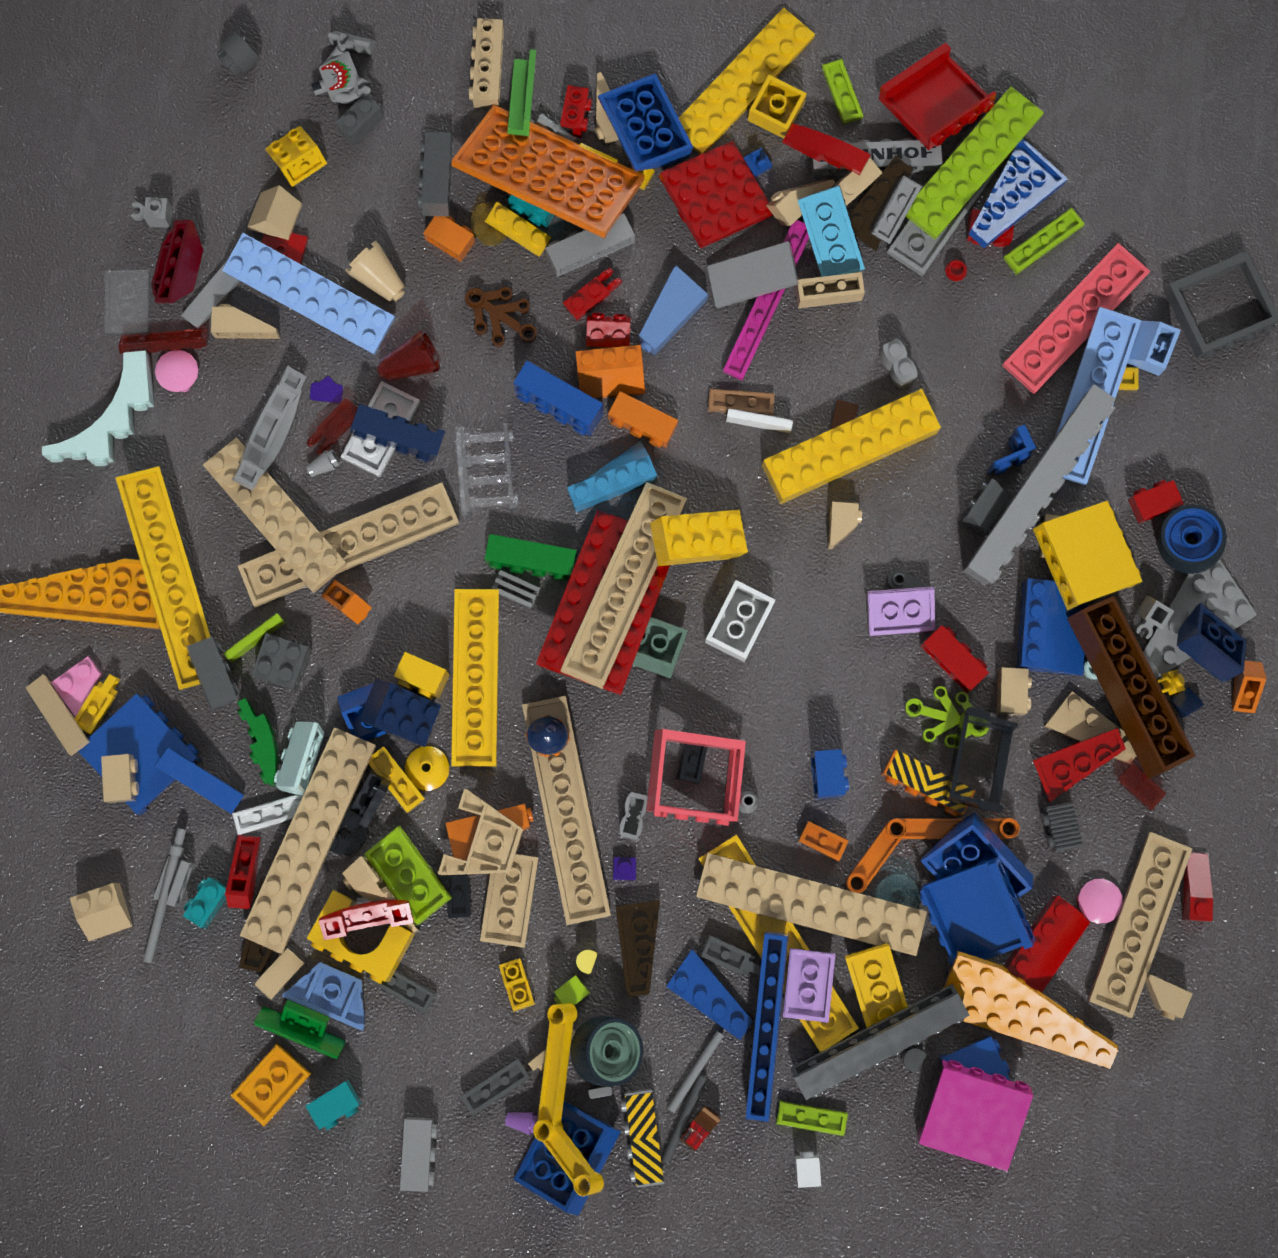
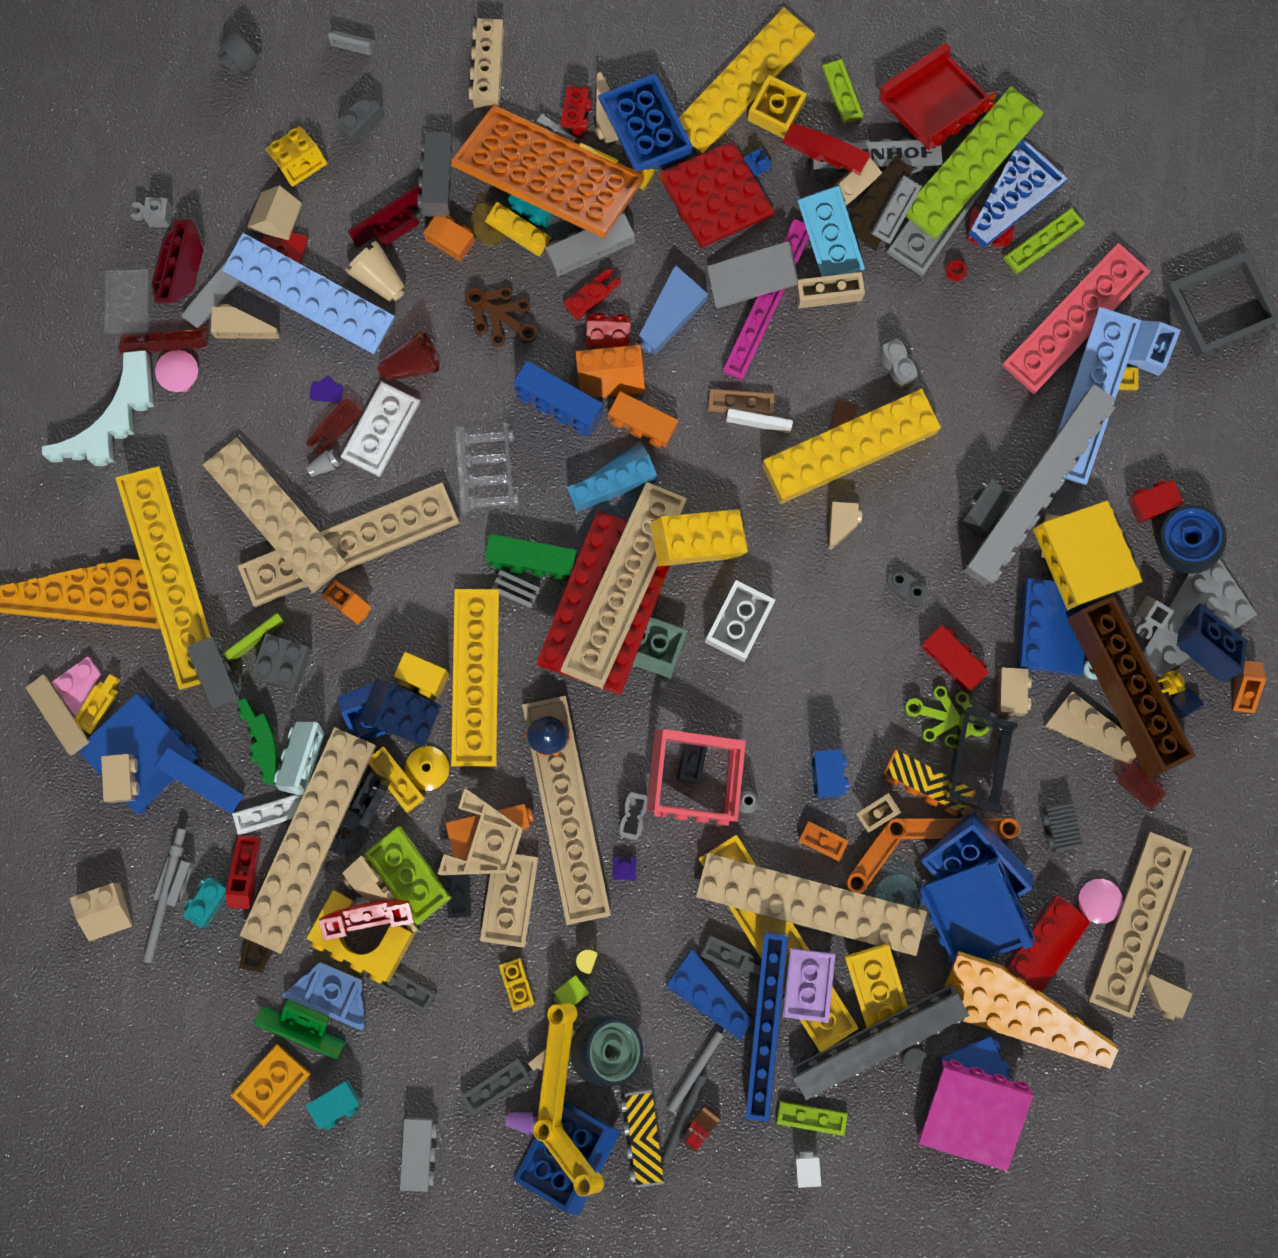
light grey piece [232,366,306,490] -> none
tan slope [254,948,304,1000] -> none
light grey torso [311,34,370,105] -> none
dark blue wedge [349,404,445,463] -> none
bright green fence [508,49,536,136] -> none
light grey tile [588,1086,612,1099] -> none
dark brown wing [615,900,660,997] -> none
tan slope [766,180,835,226] -> none
lavender tile [867,586,935,636] -> none
blue bracket [987,424,1036,475] -> none
red wing [1032,728,1126,802] -> none
slope [1182,853,1213,922] -> none
none -> dark red bracket [348,185,422,247]
none -> tan slope [856,793,901,833]

